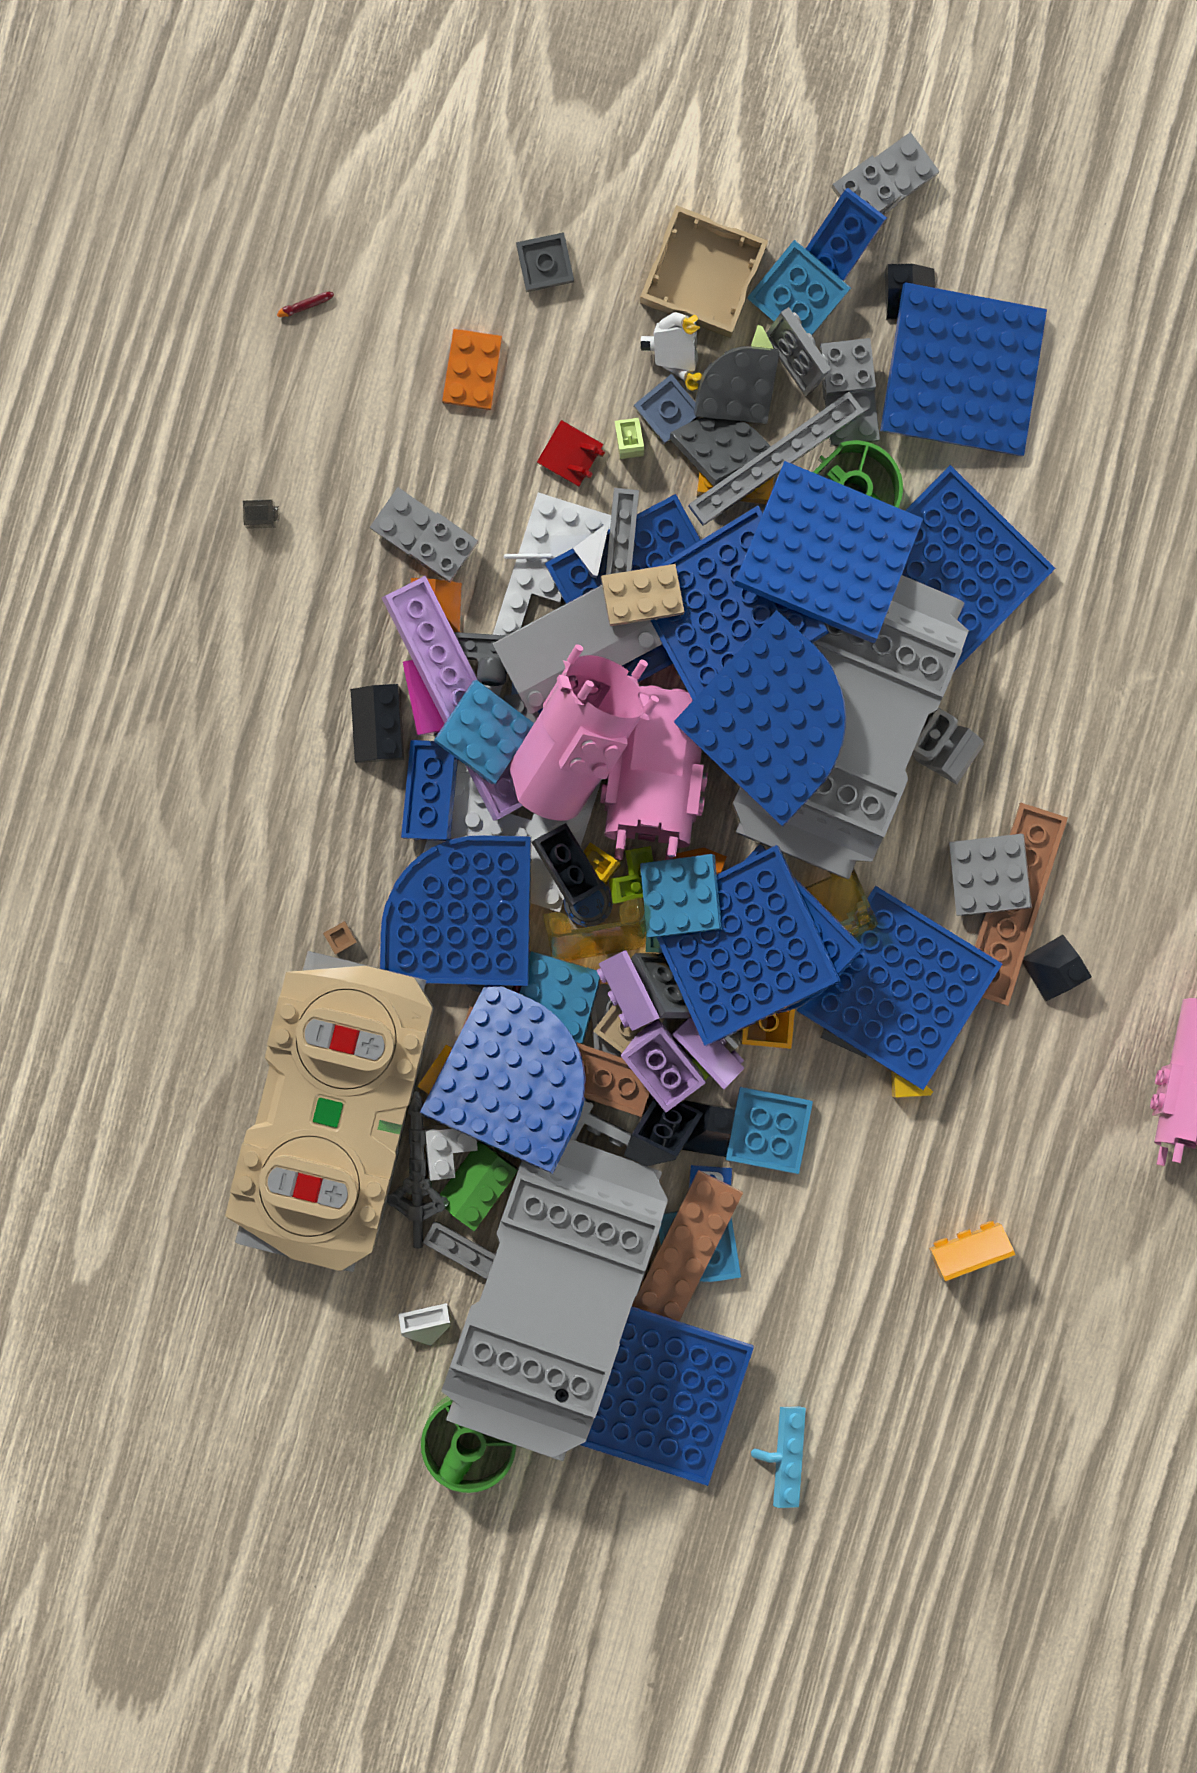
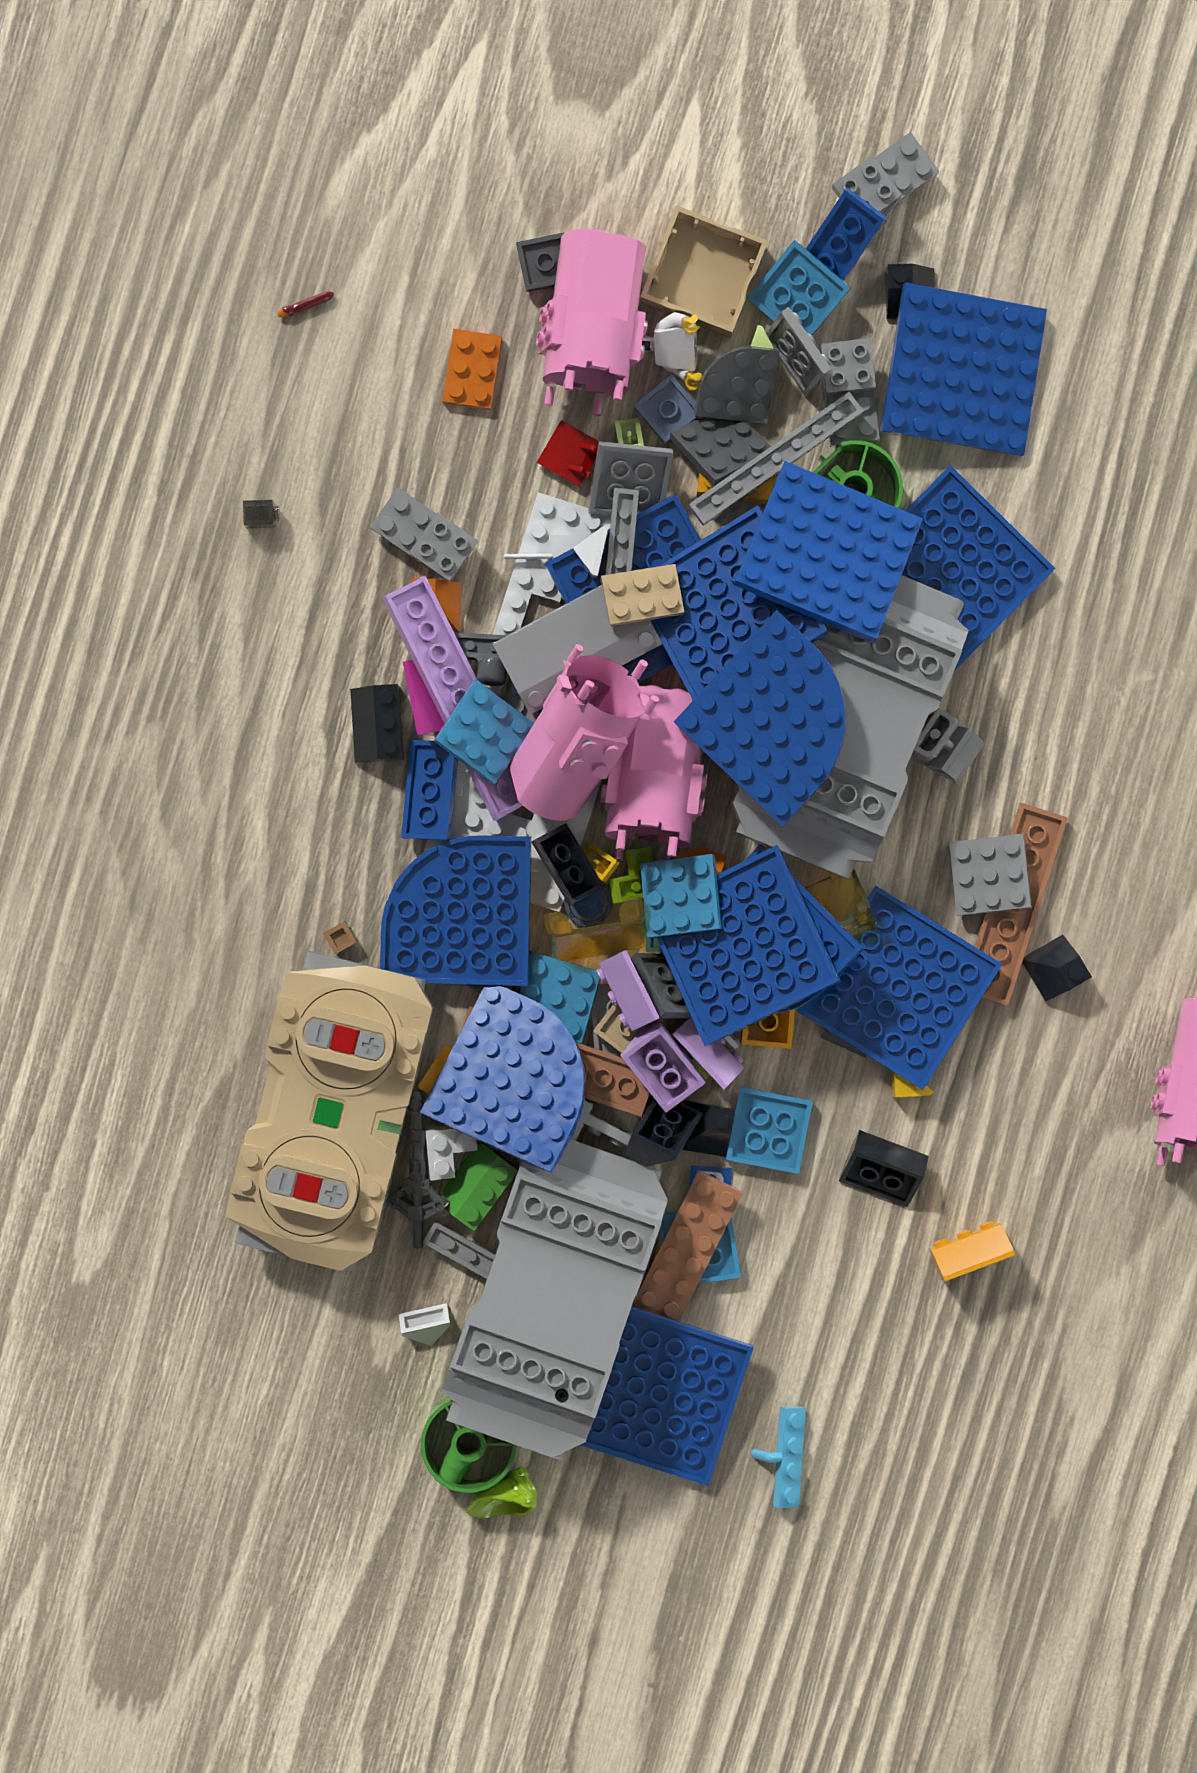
none -> lime hair [466,1467,537,1519]
none -> bright pink piece [536,229,648,416]
none -> light grey plate [588,441,673,516]
none -> black slope [839,1130,929,1207]

